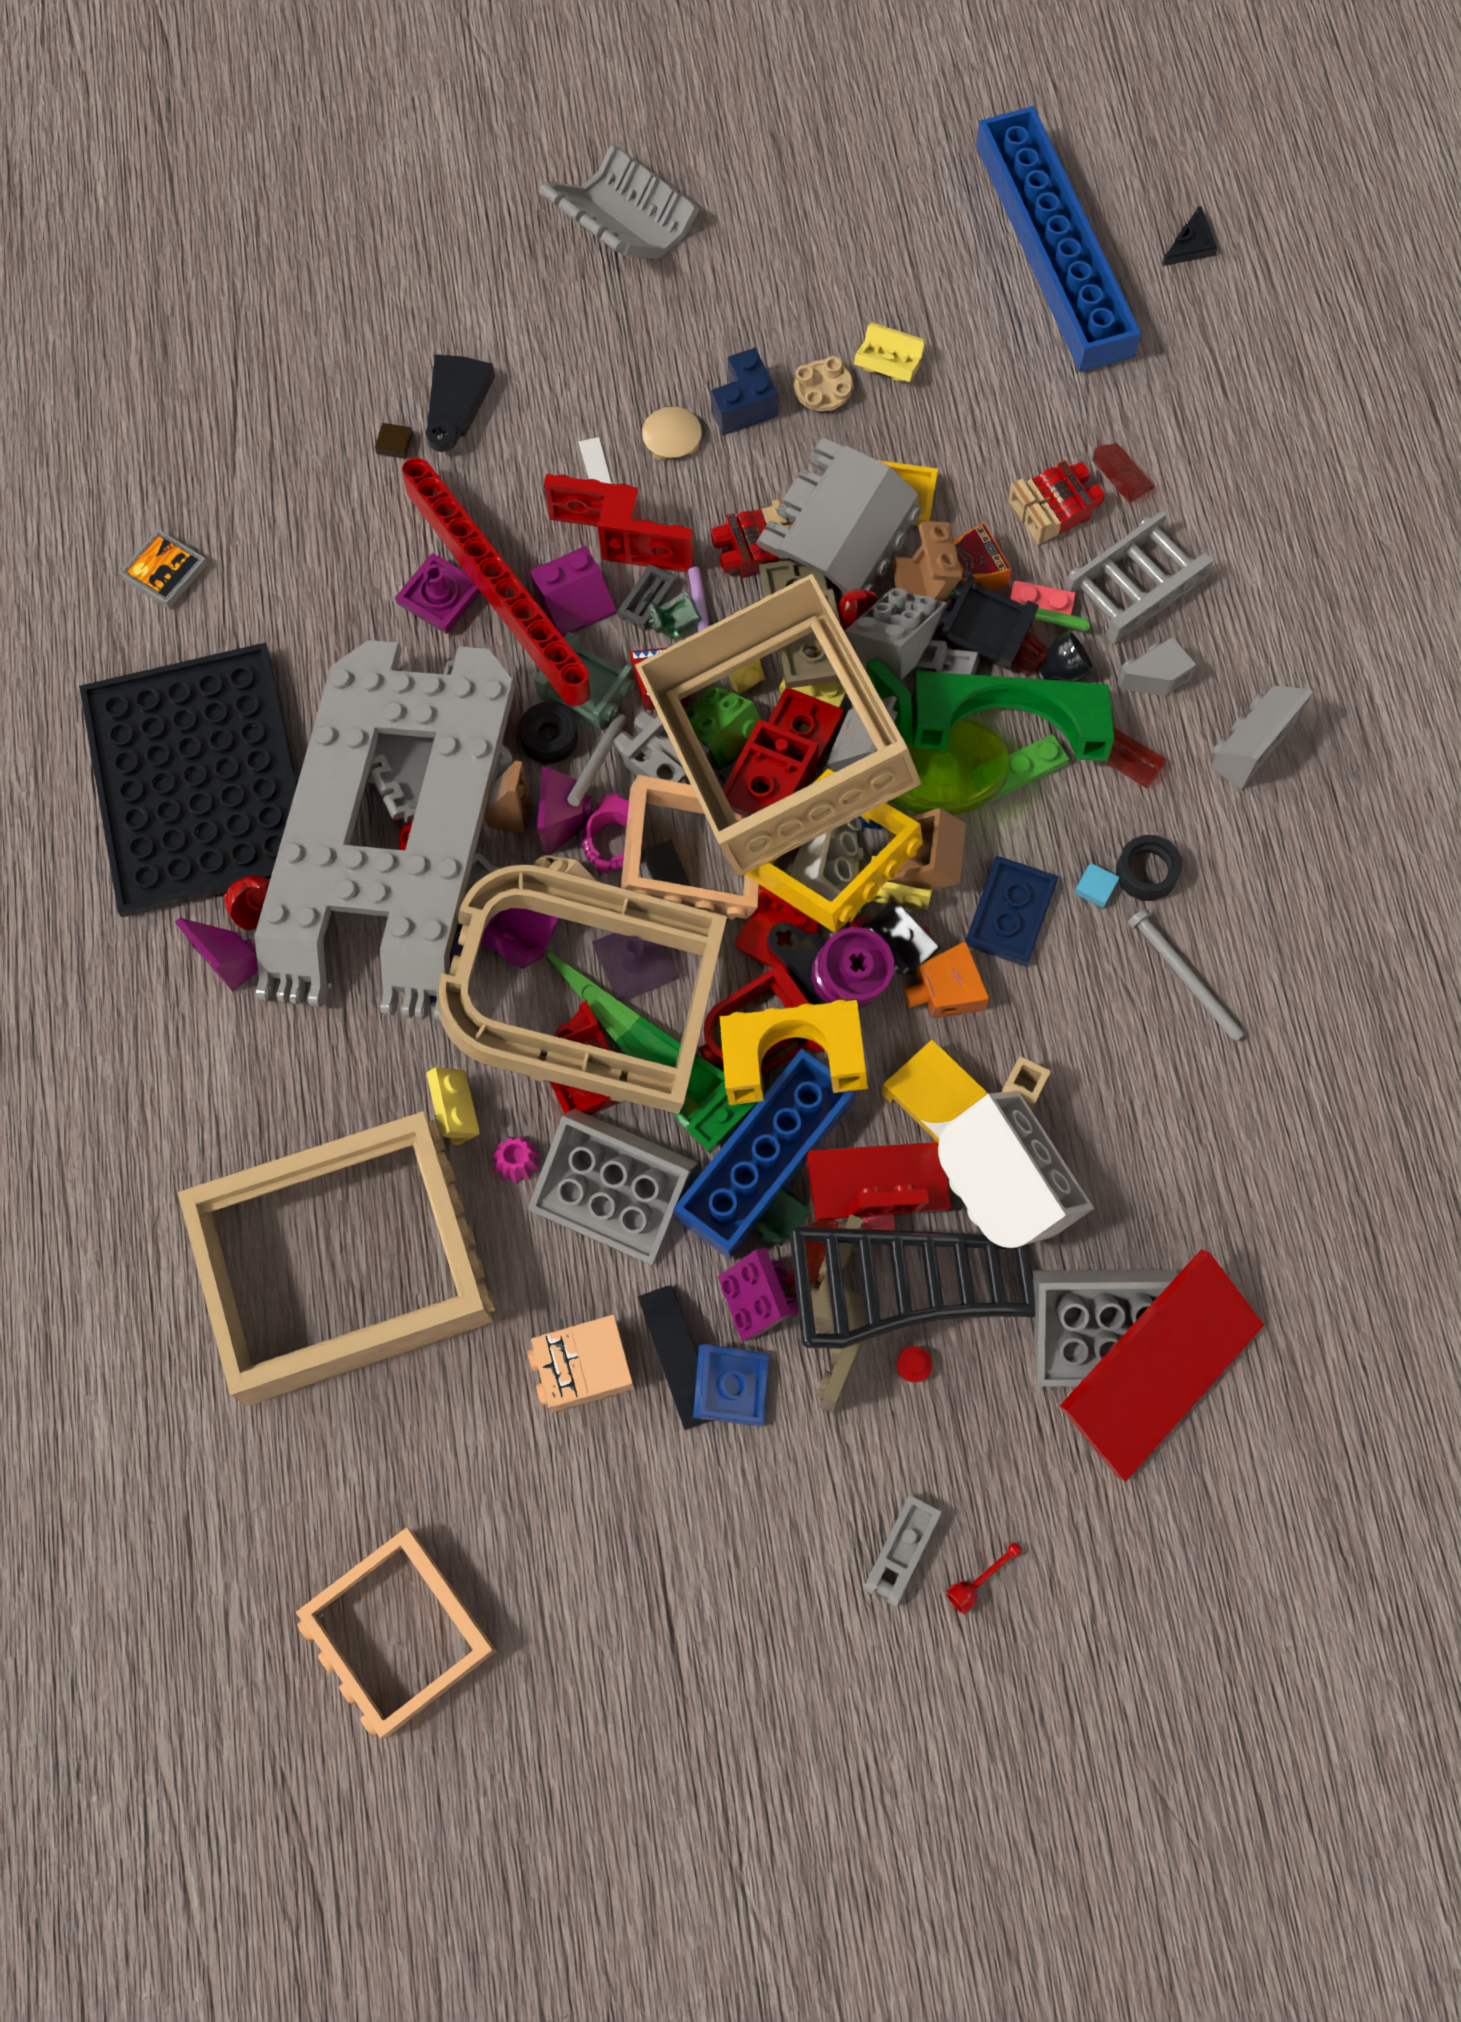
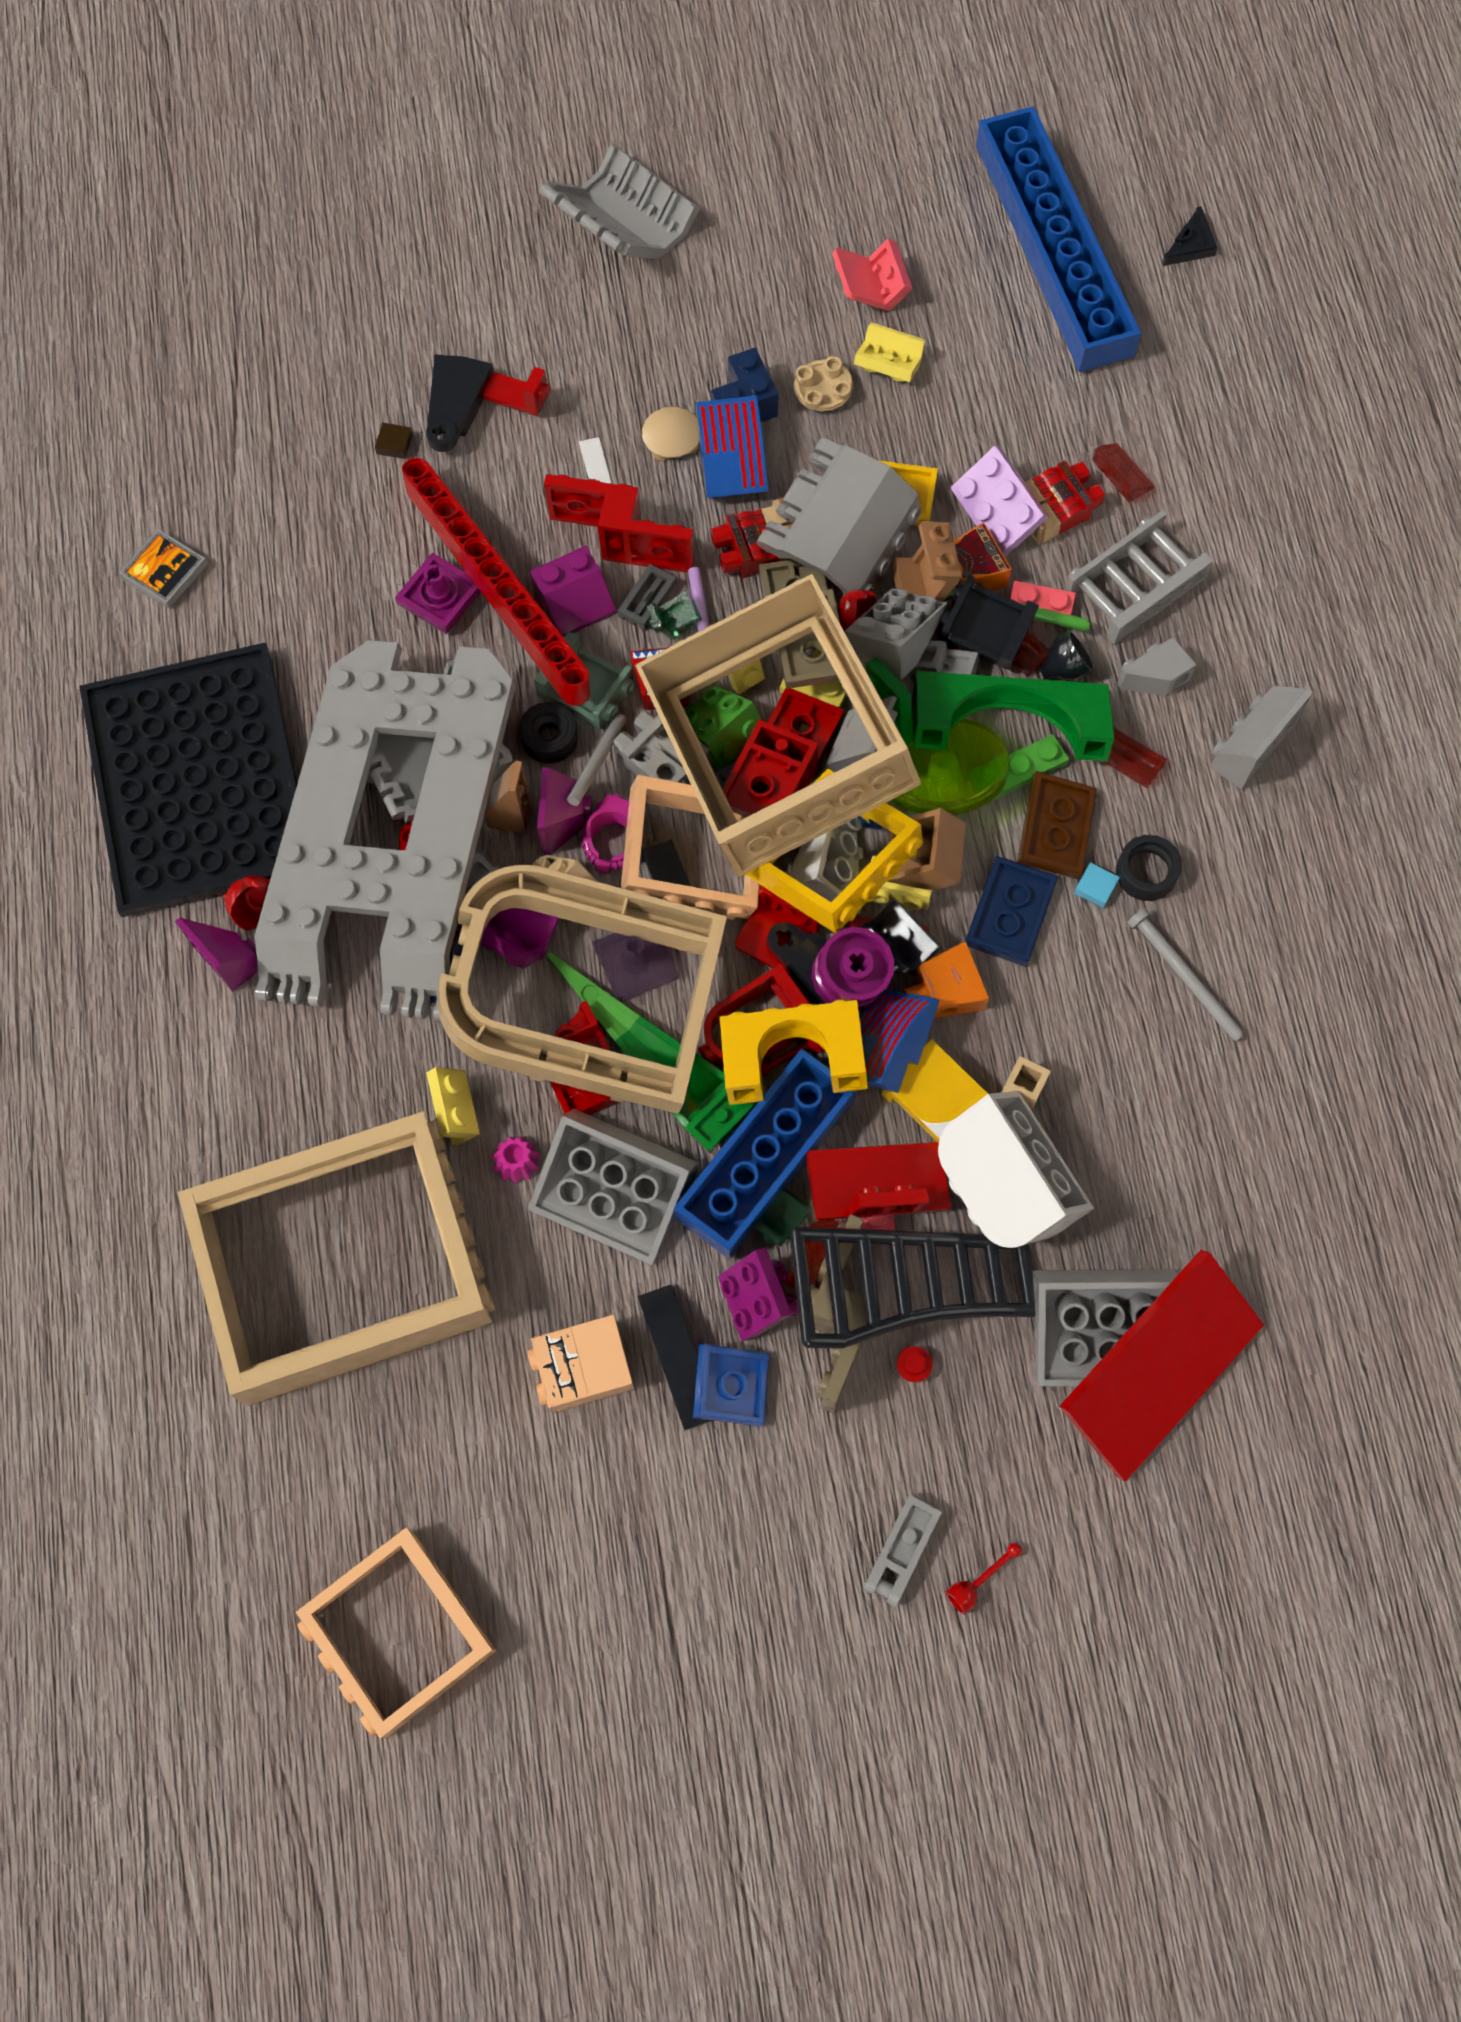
none -> red bracket [483,367,550,416]
none -> slope [696,395,768,498]
none -> coral bracket [832,238,913,312]
none -> blue slope [859,990,940,1093]
none -> lavender plate [950,445,1049,557]
none -> reddish brown tile [1017,771,1097,880]

